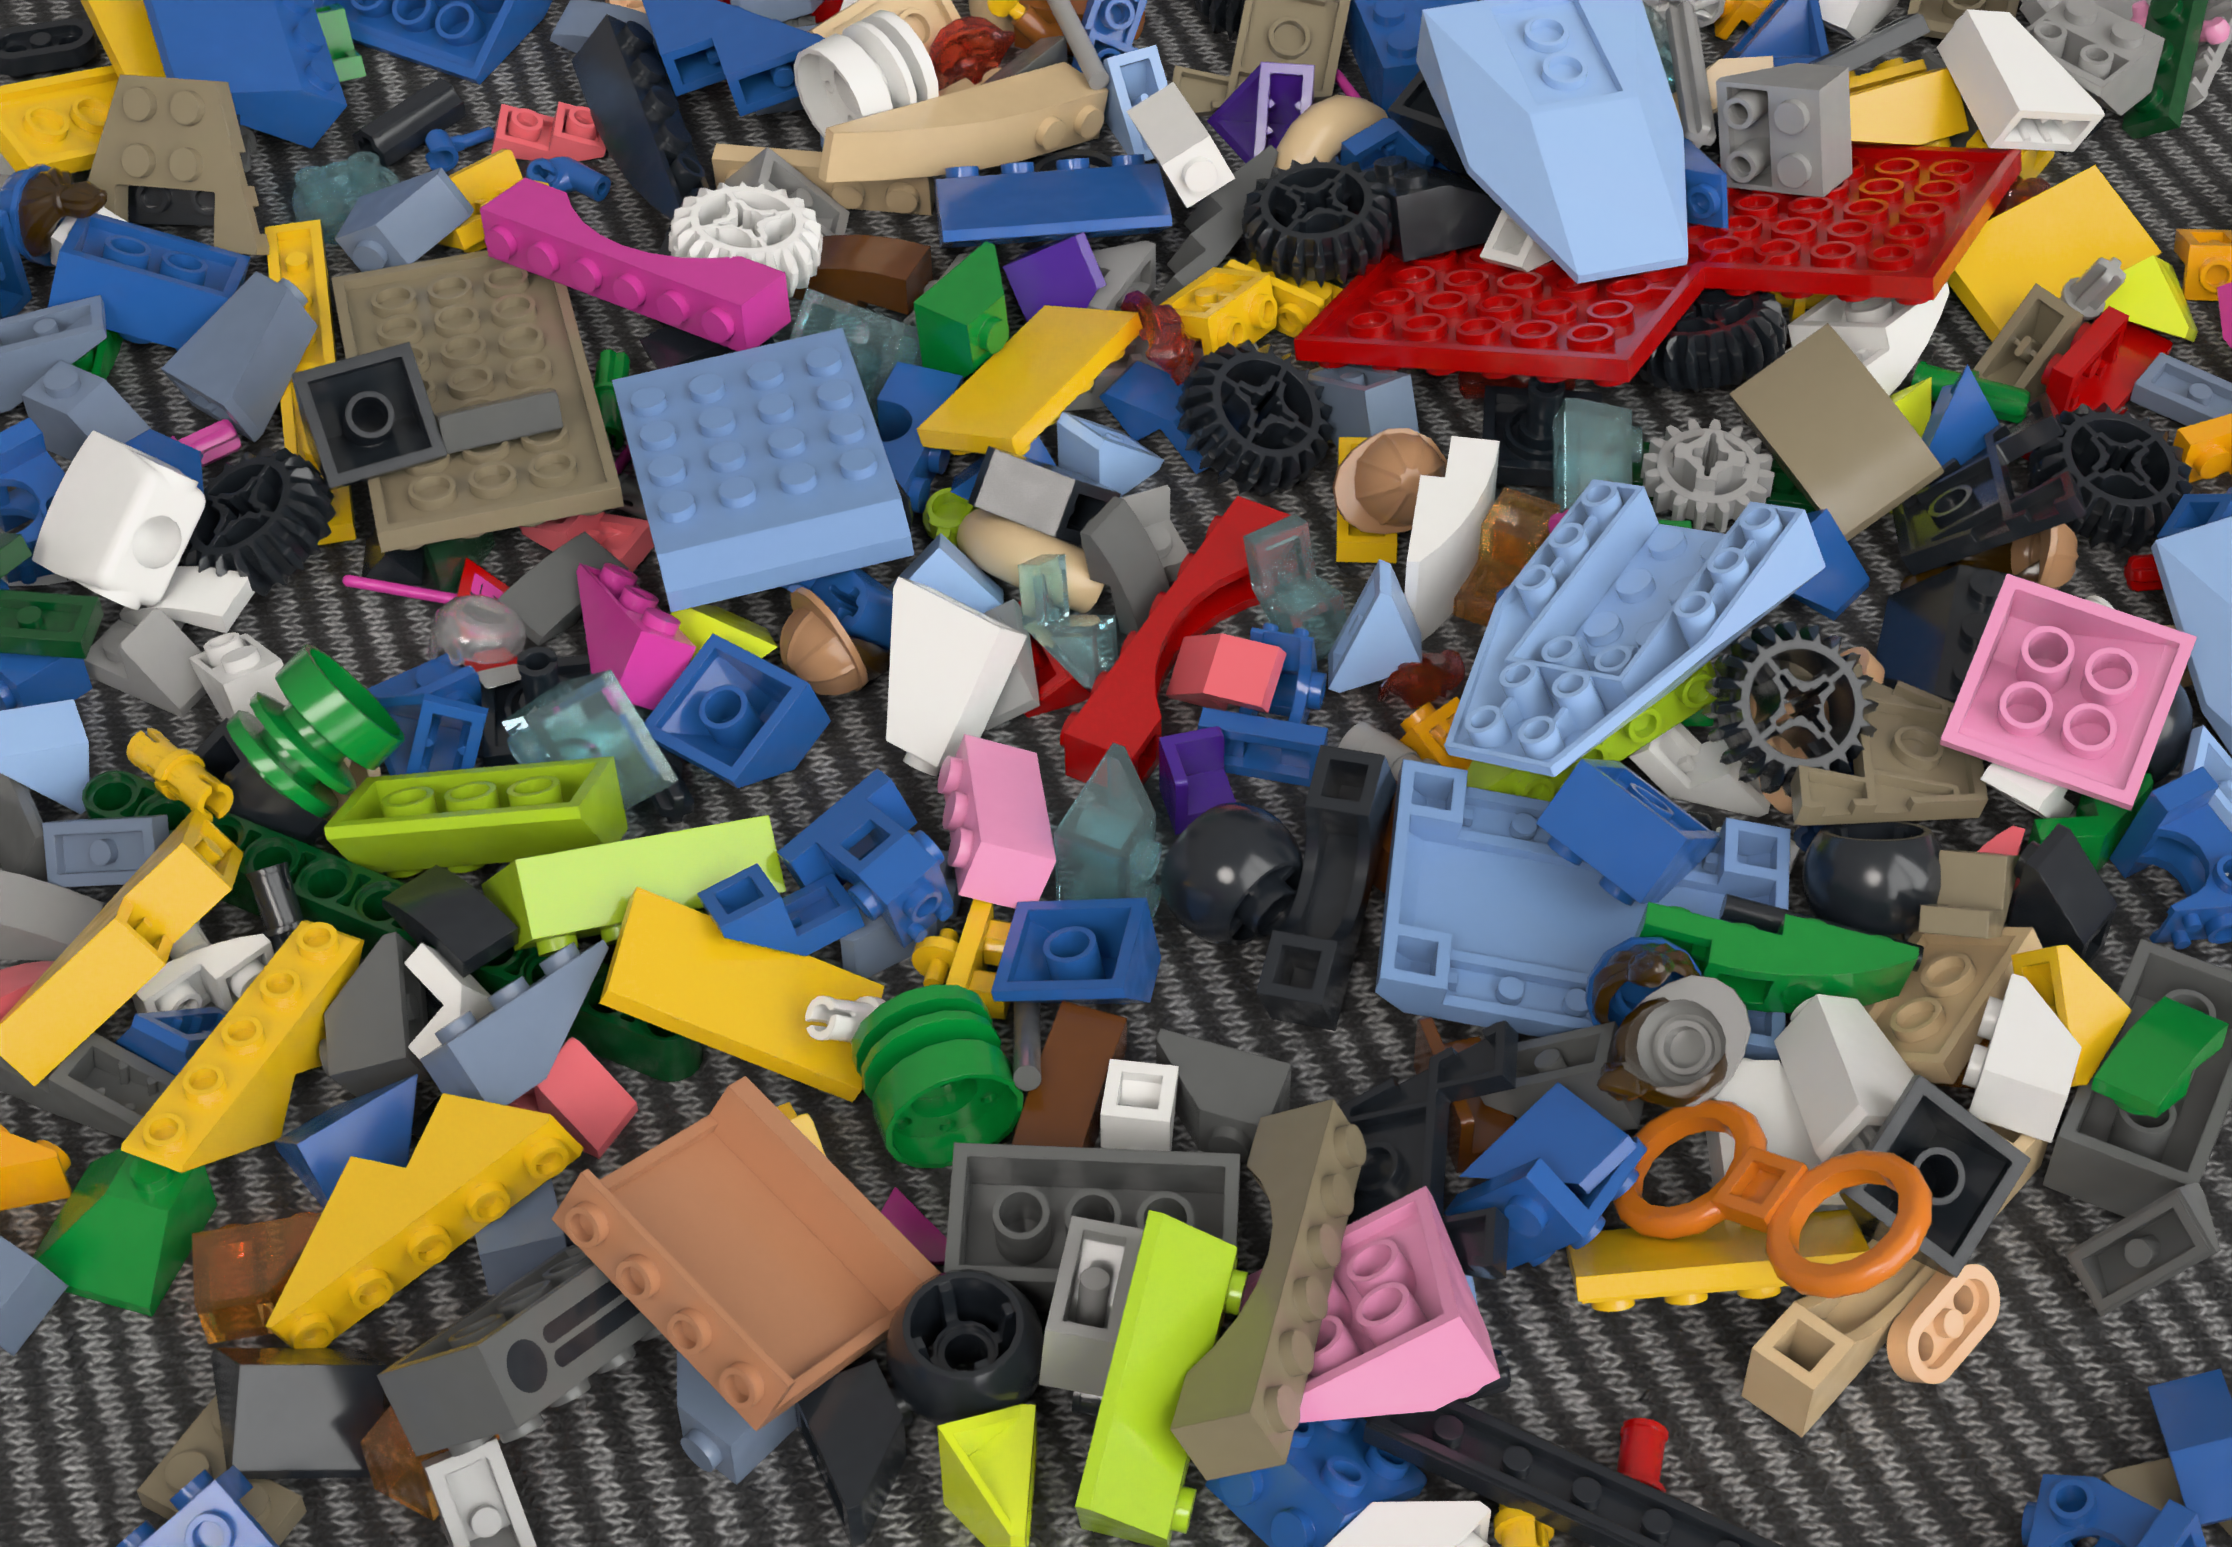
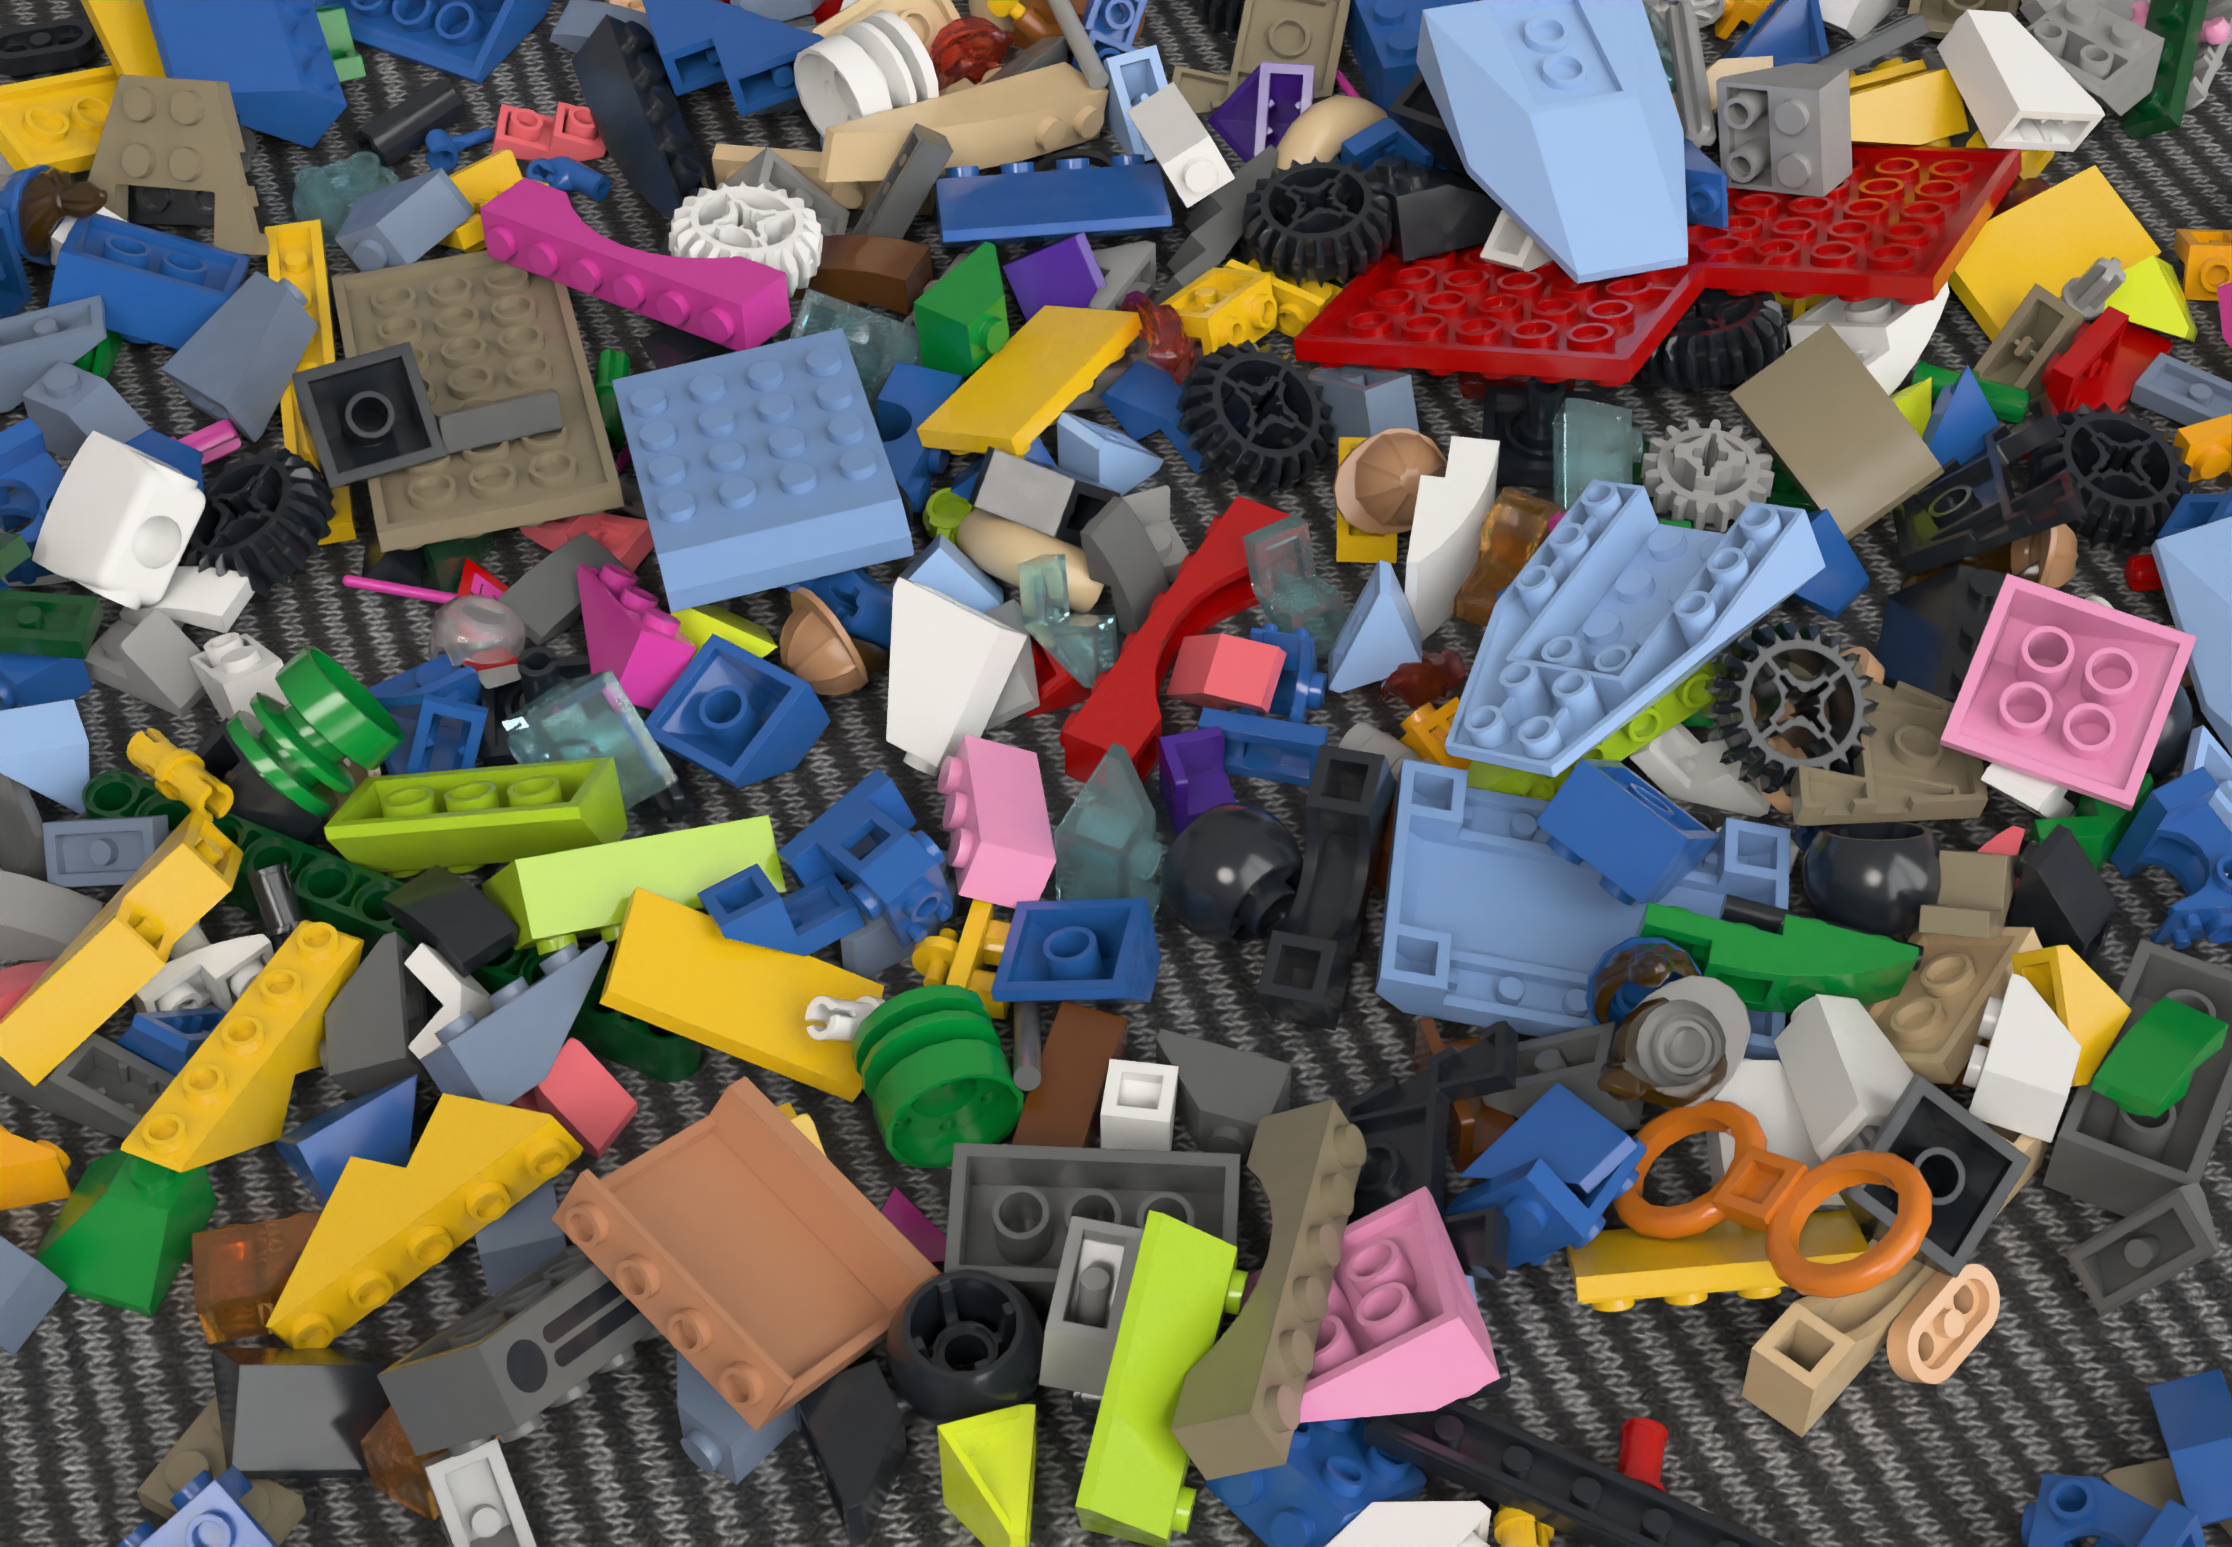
none -> dark grey piece [851,123,953,239]

